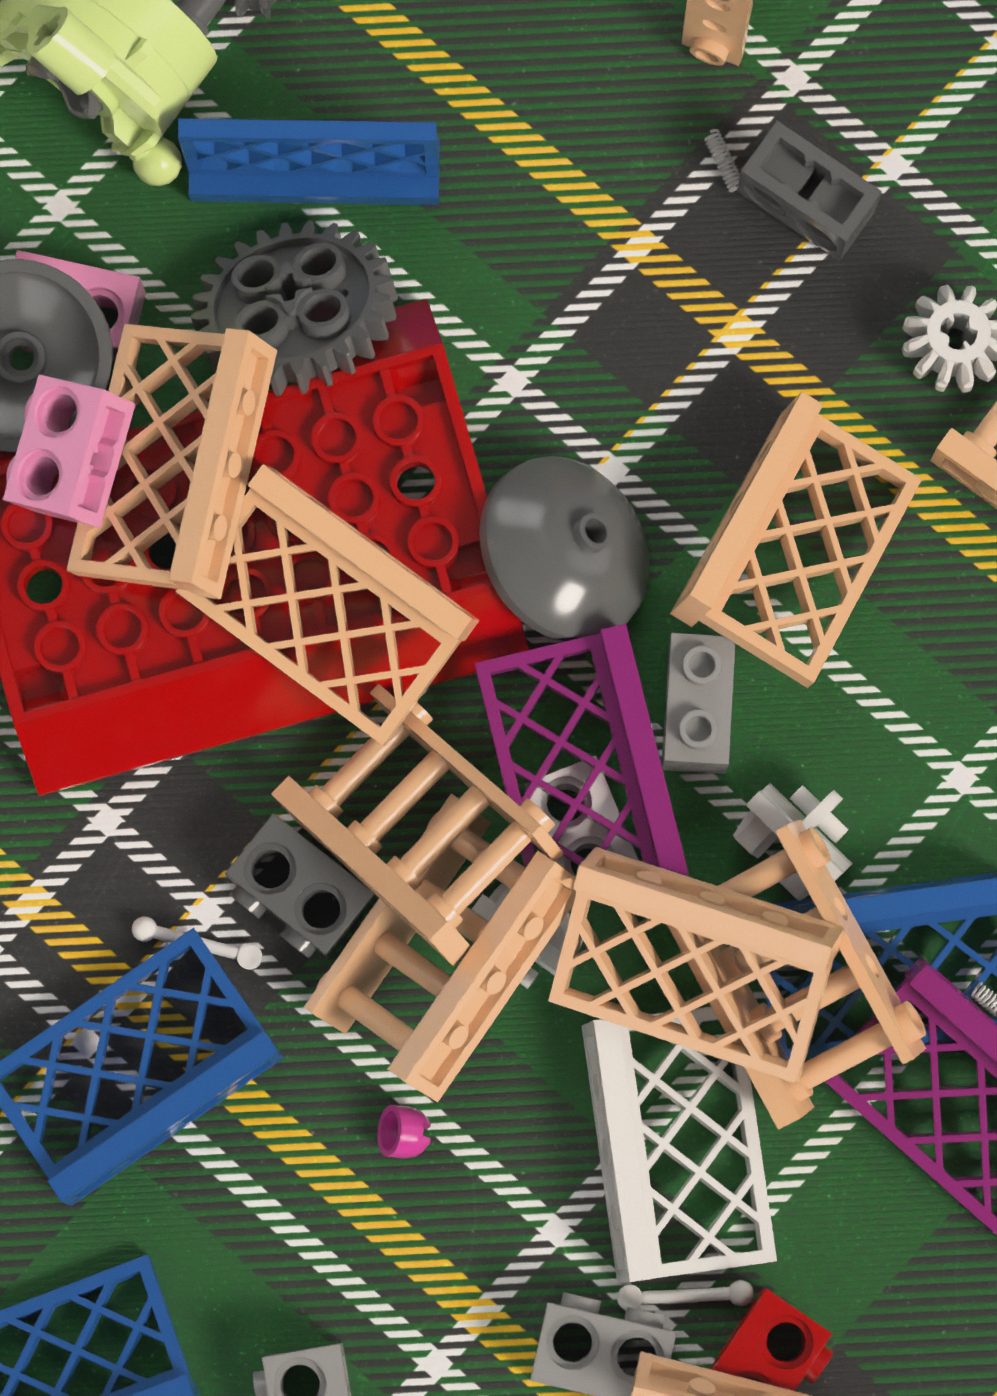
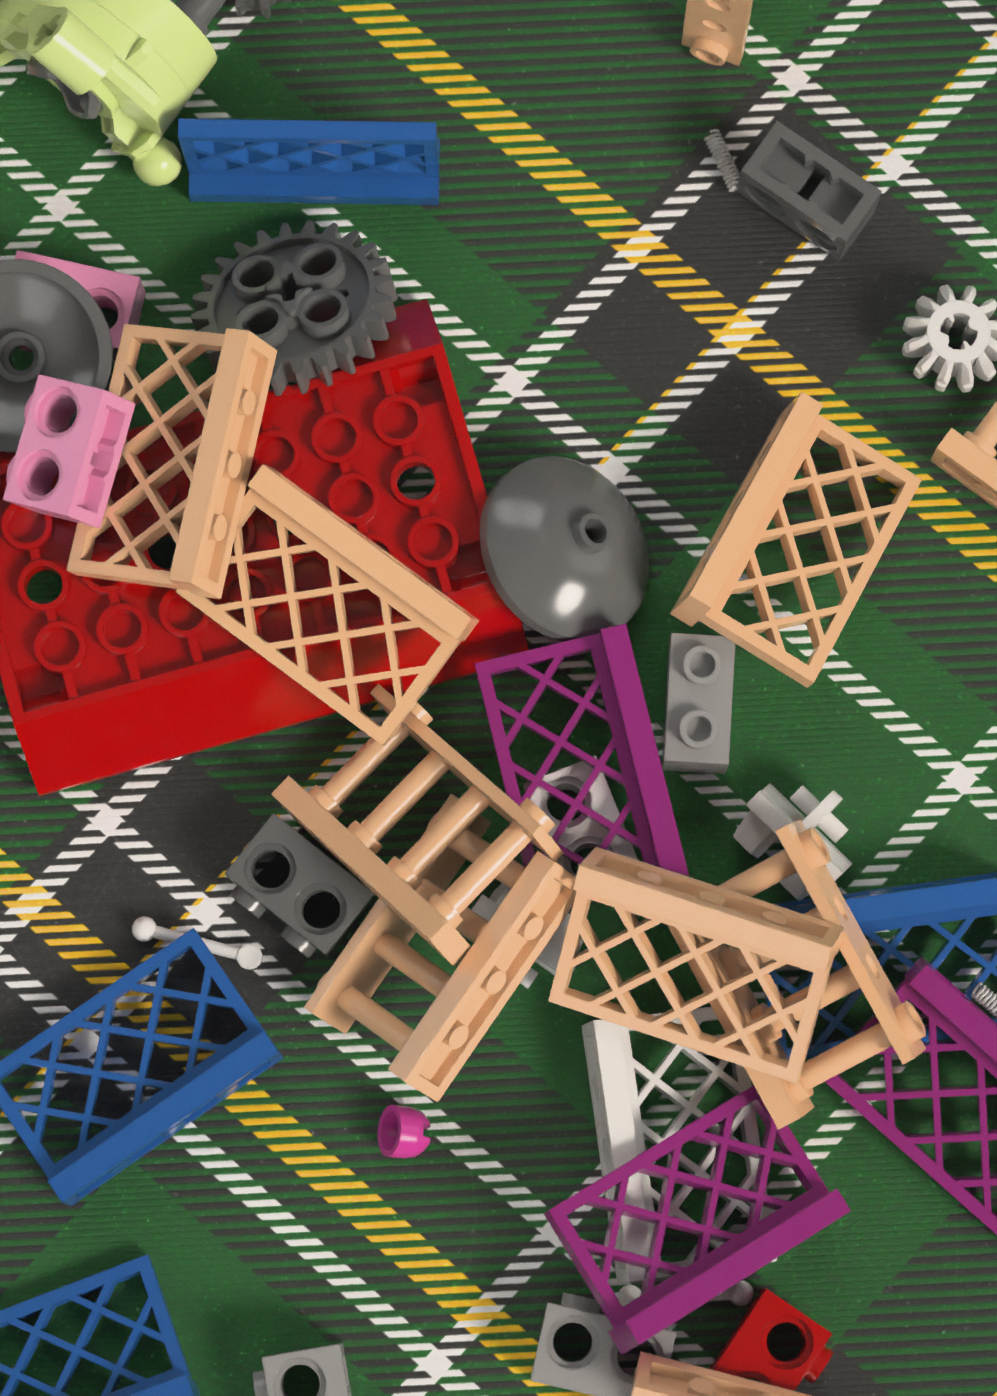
none -> magenta fence [544,1085,851,1355]

